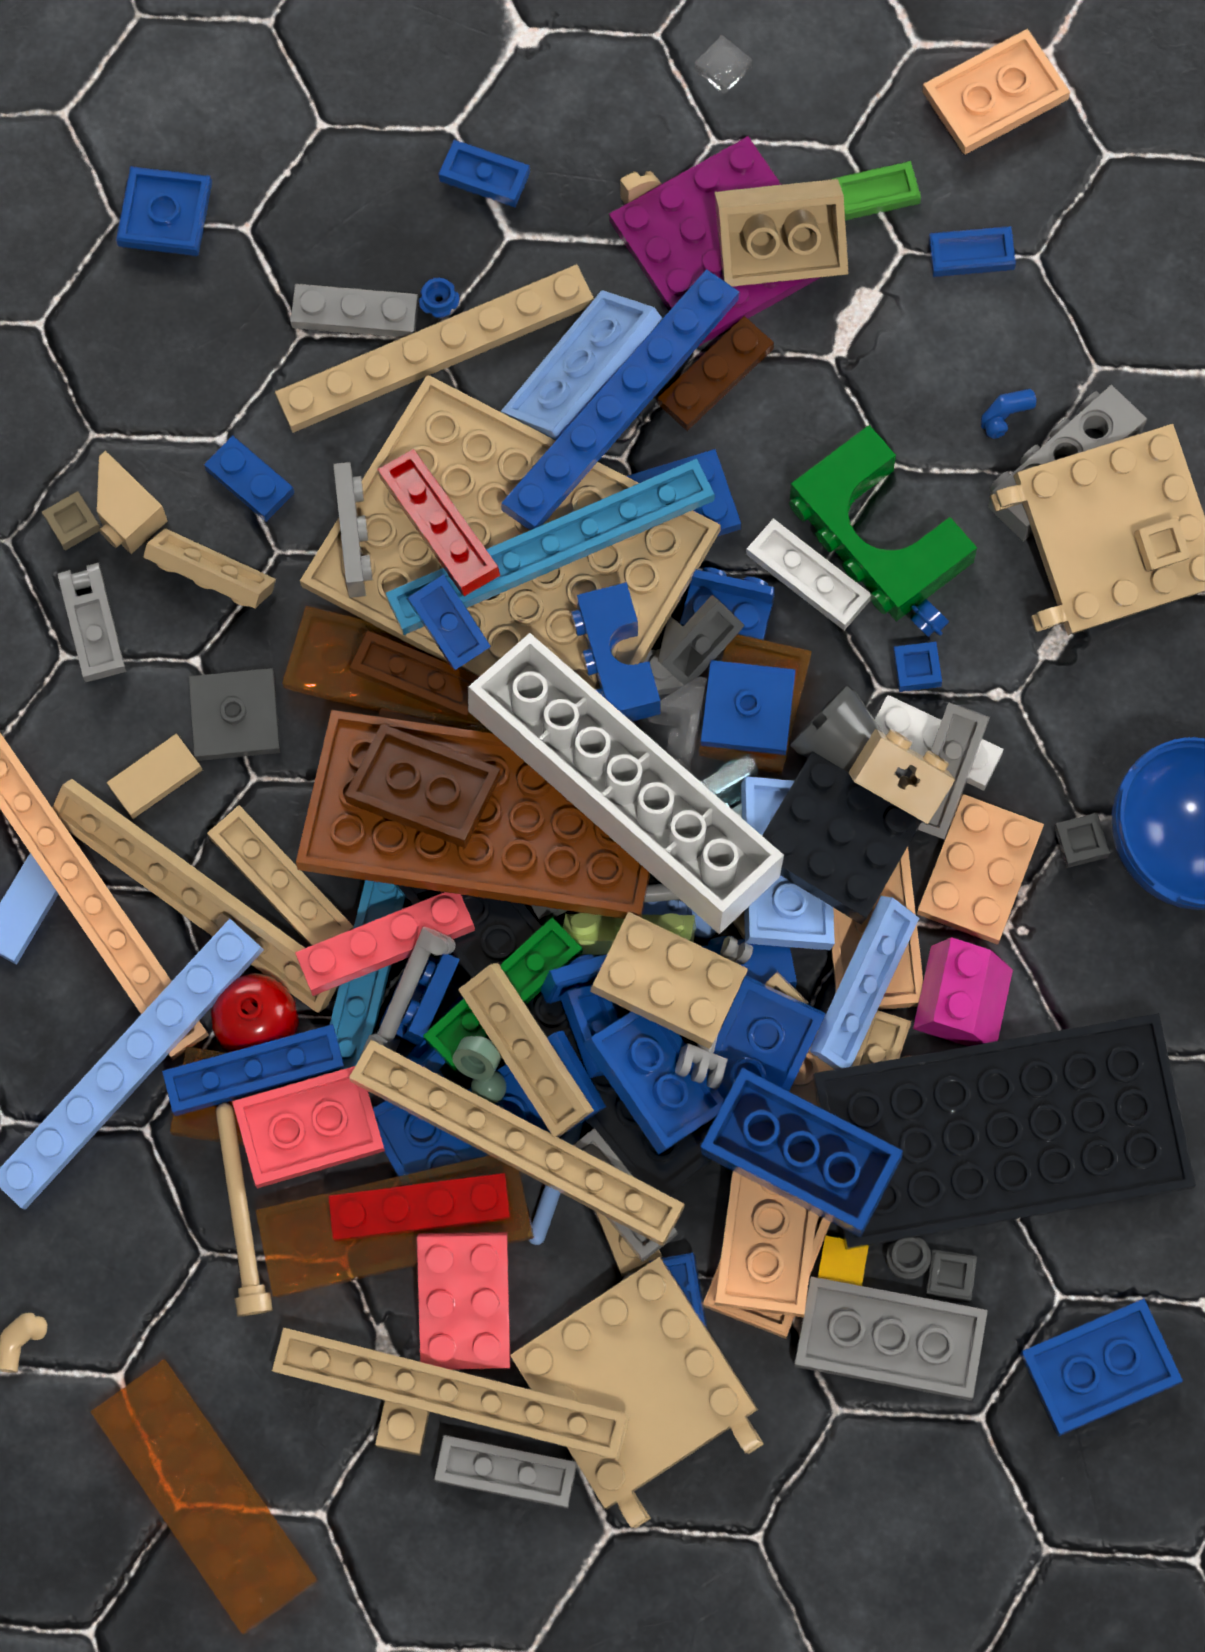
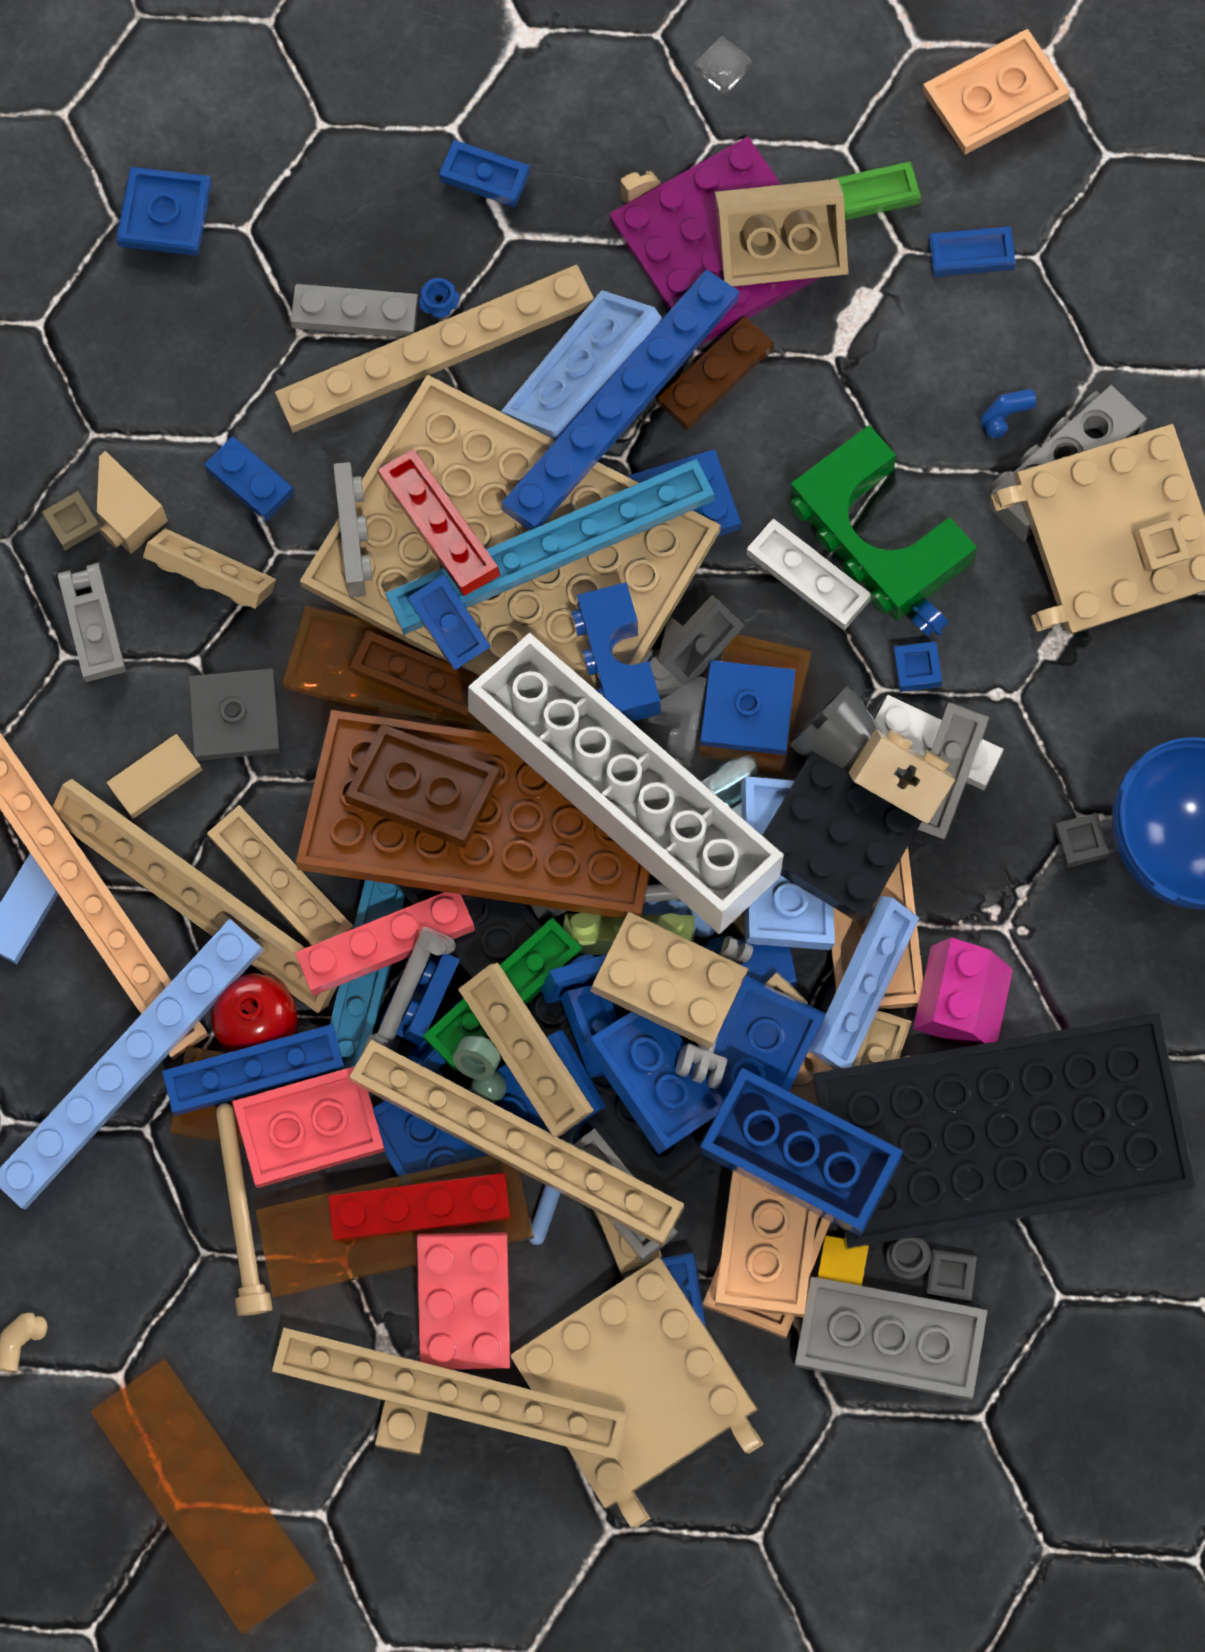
light grey plate [435,1435,577,1509] -> none
blue bracket [680,567,775,648] -> none
light nougat plate [917,794,1044,945] -> none
blue plate [1020,1299,1183,1437] -> none

